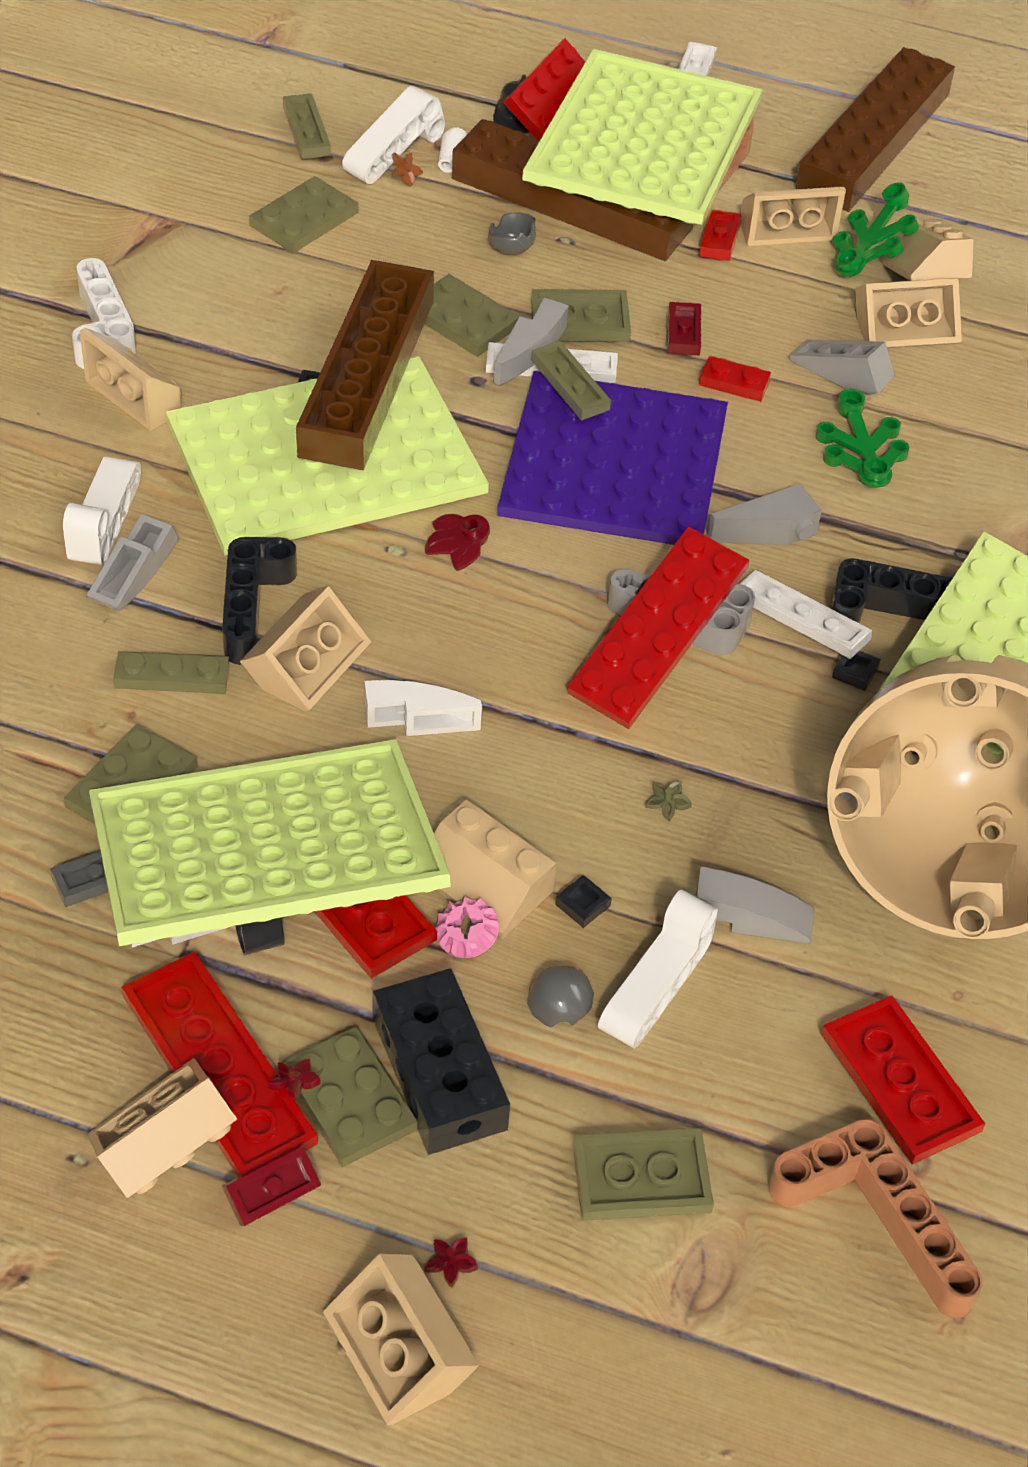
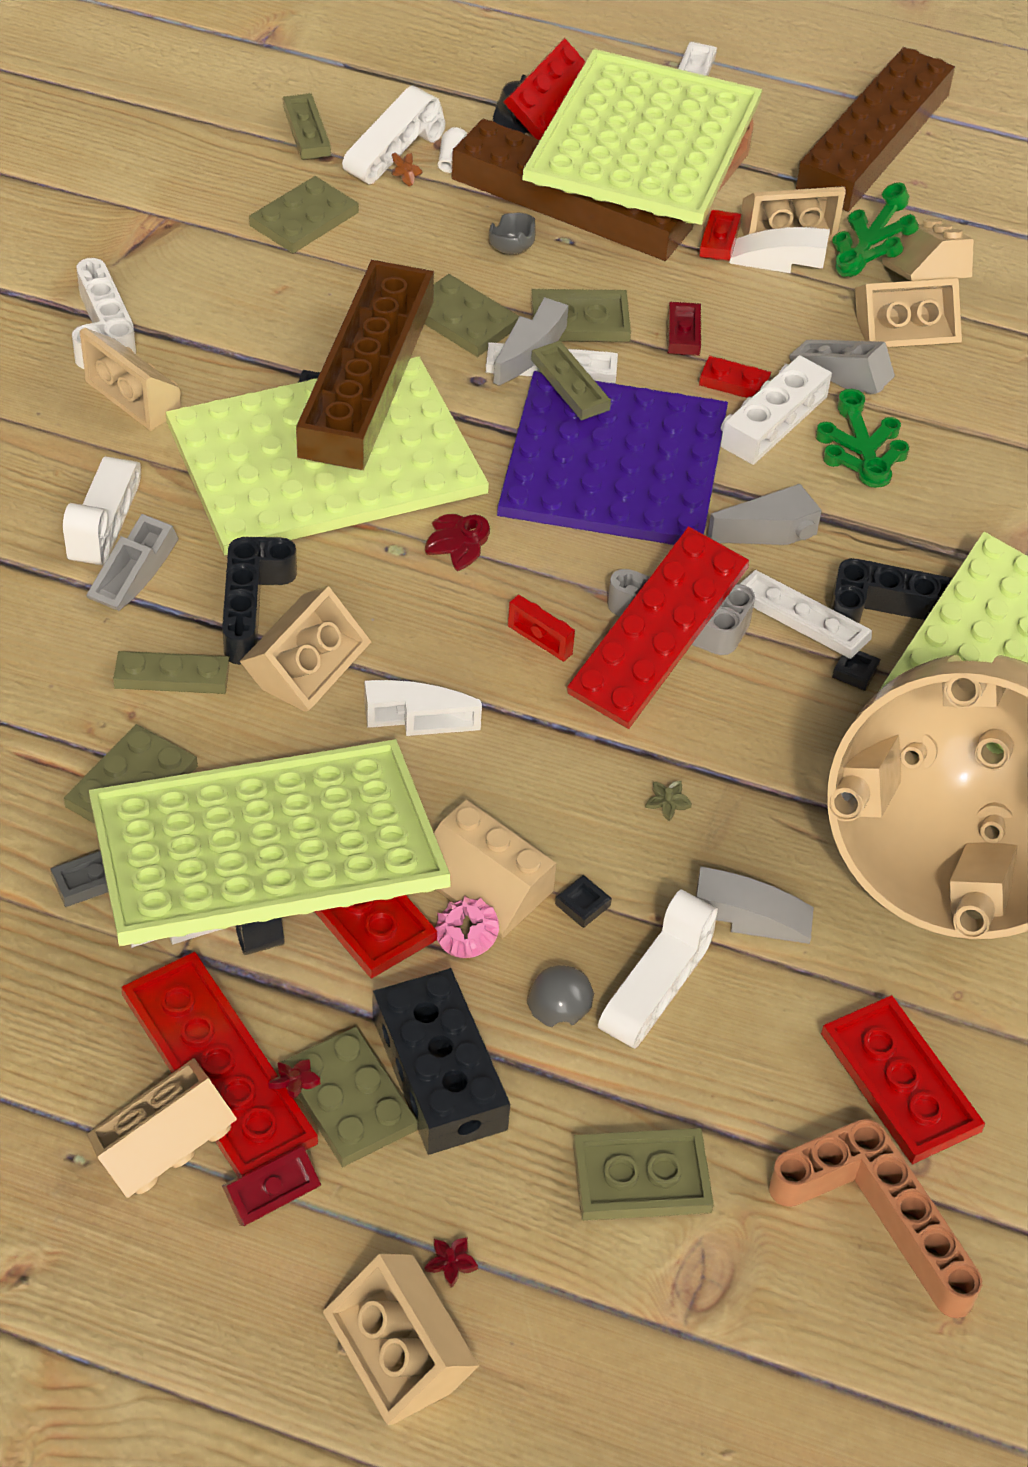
none -> red plate [508,594,575,662]
none -> white brick [721,355,832,465]
none -> white slope [729,227,830,273]

